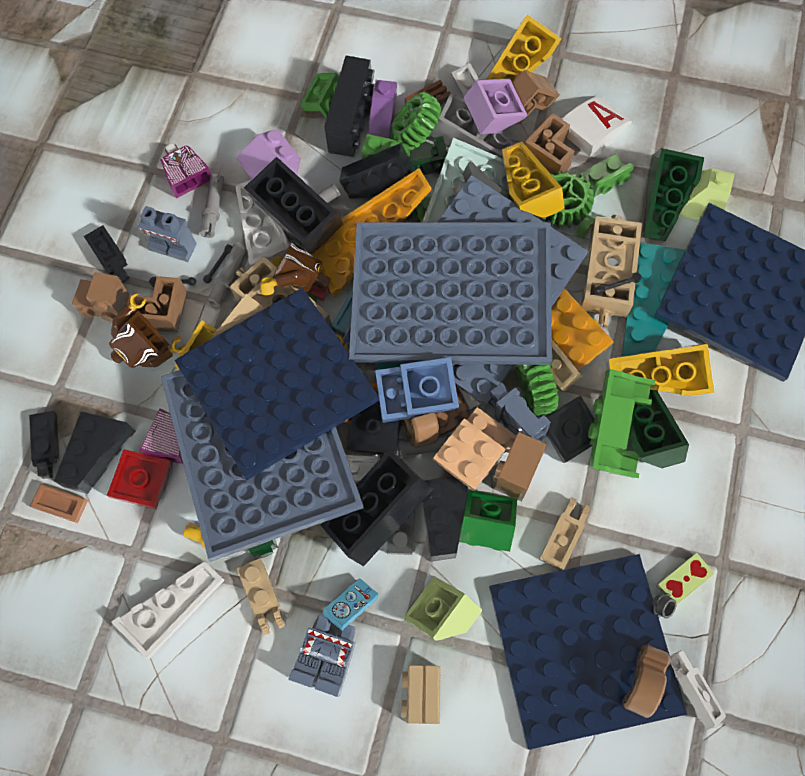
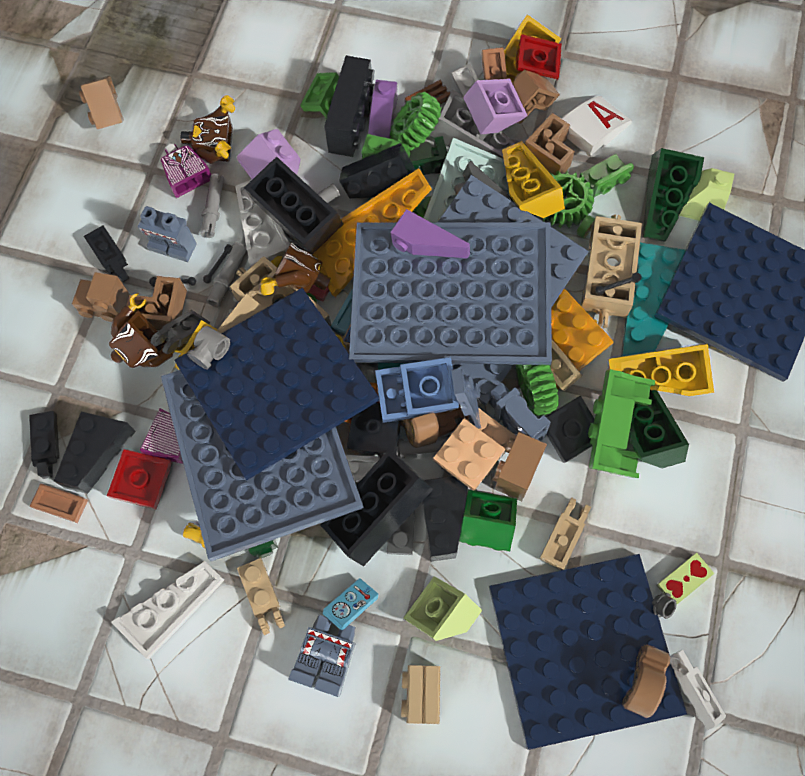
none -> medium nougat brick [79,76,124,129]
none -> dark grey hinge [151,309,210,354]
none -> reddish brown torso [180,95,235,164]
none -> light grey piece [187,326,230,370]
none -> medium lavender slope [390,209,470,258]
none -> sand blue wing [451,368,481,429]
none -> nougat plate [481,47,507,80]
none -> red slope [515,34,562,80]

